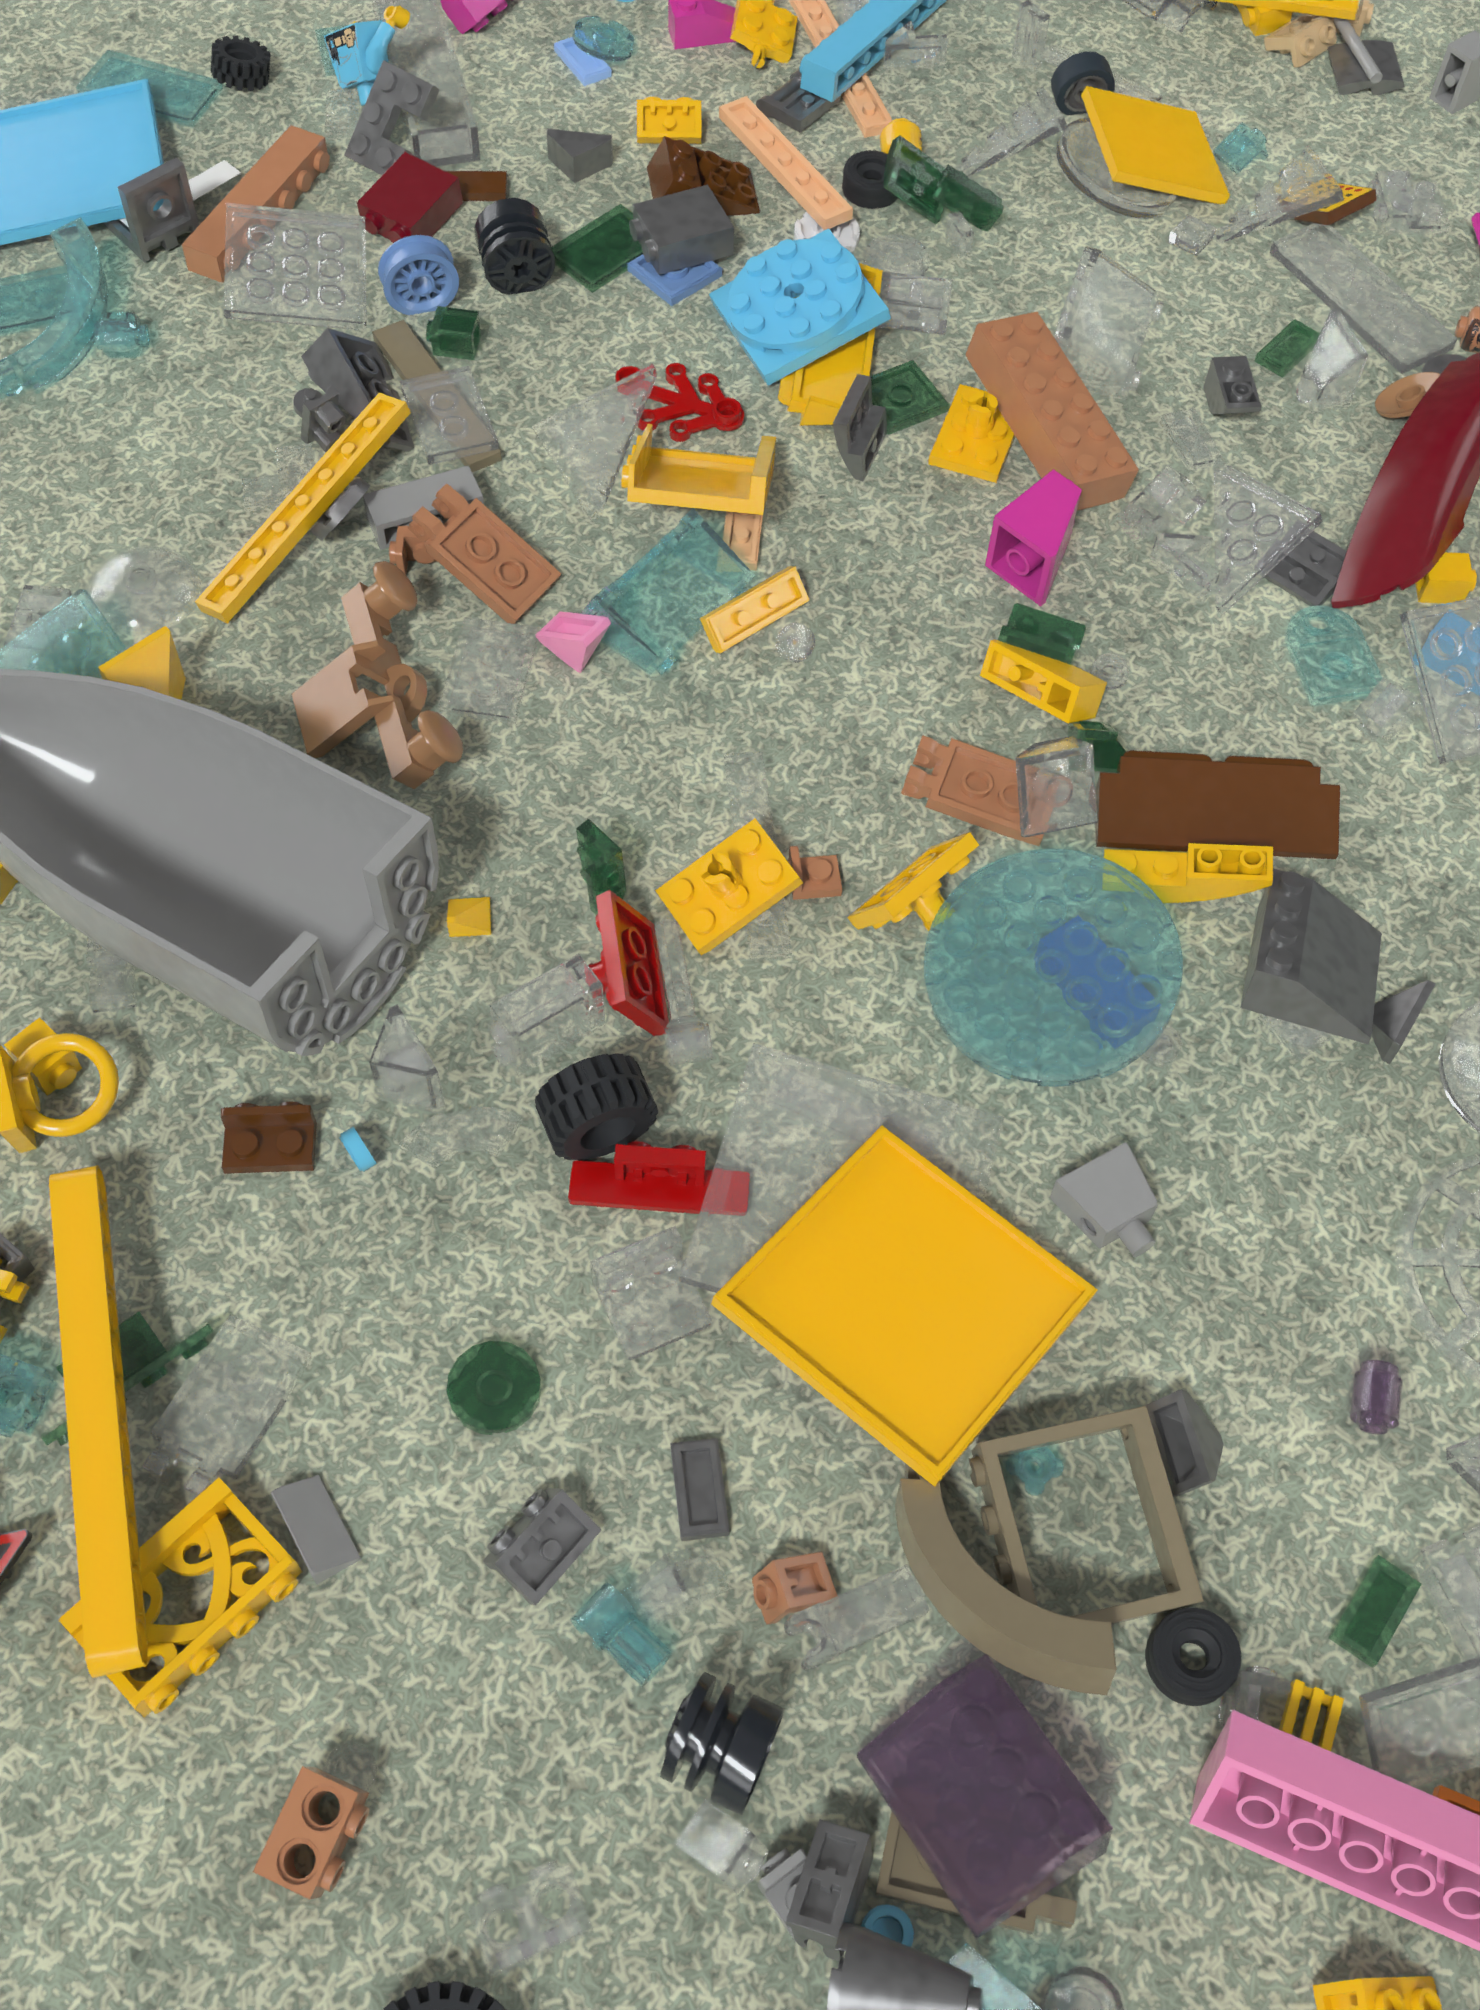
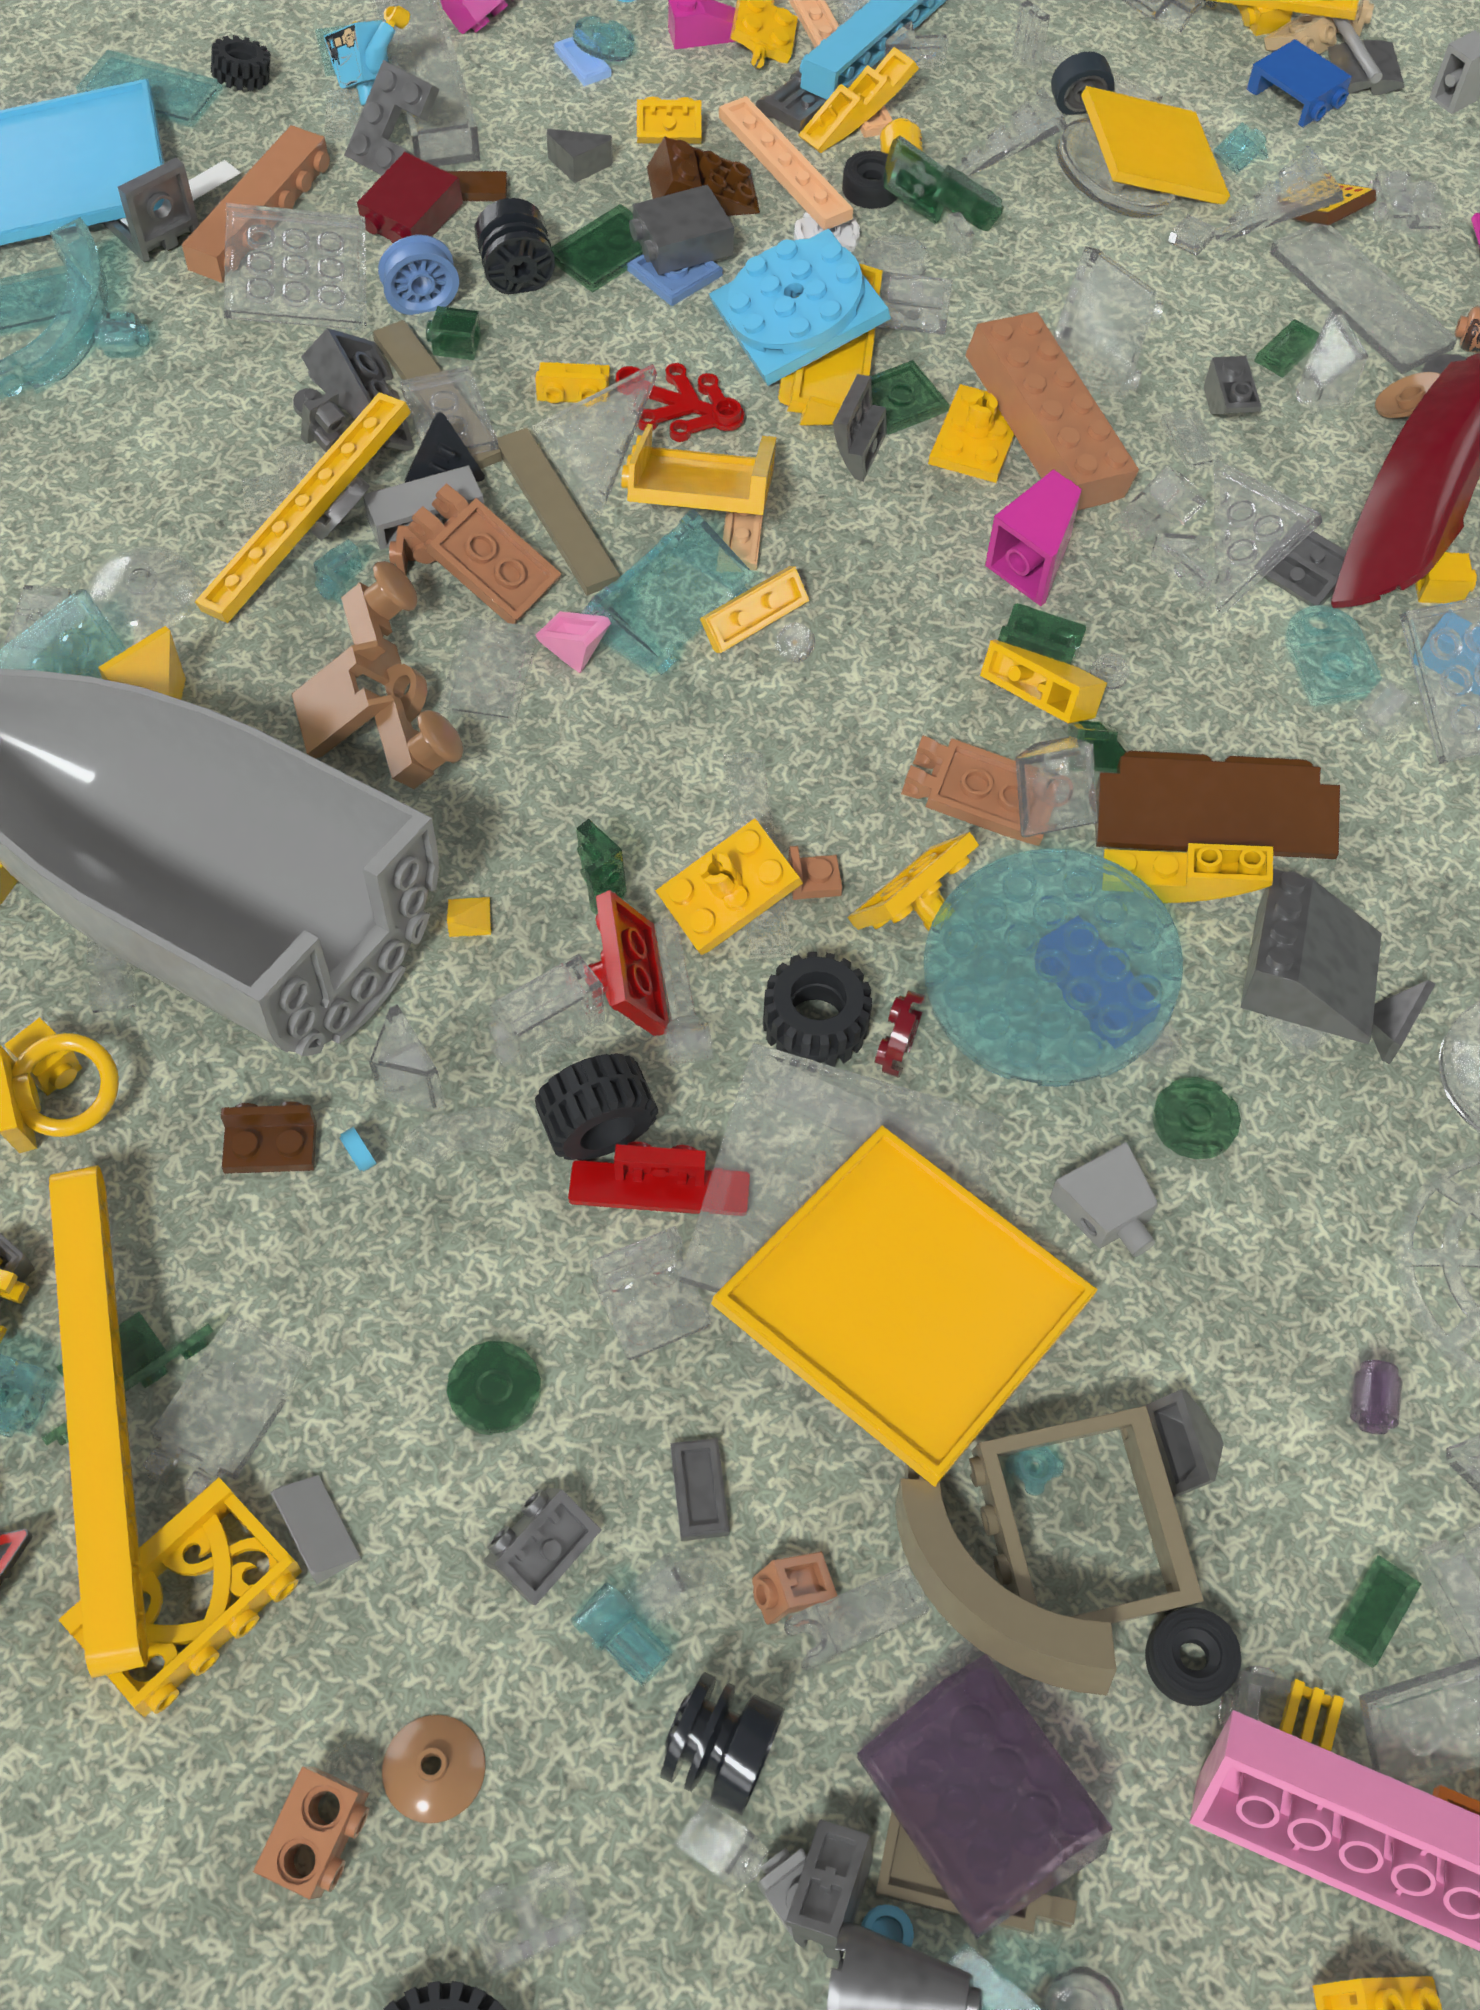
none -> clear light blue bracket [313,539,363,607]
none -> medium nougat dish [382,1715,485,1823]
none -> black piece [404,411,485,483]
none -> dark tan tile [494,428,620,596]
none -> yellow bracket [535,362,610,405]
none -> black tyre [763,952,872,1070]
none -> yellow slope [798,47,919,153]
none -> dark red plate [874,990,926,1078]
none -> clear green tile [1152,1077,1241,1160]
none -> blue panel [1247,39,1352,127]

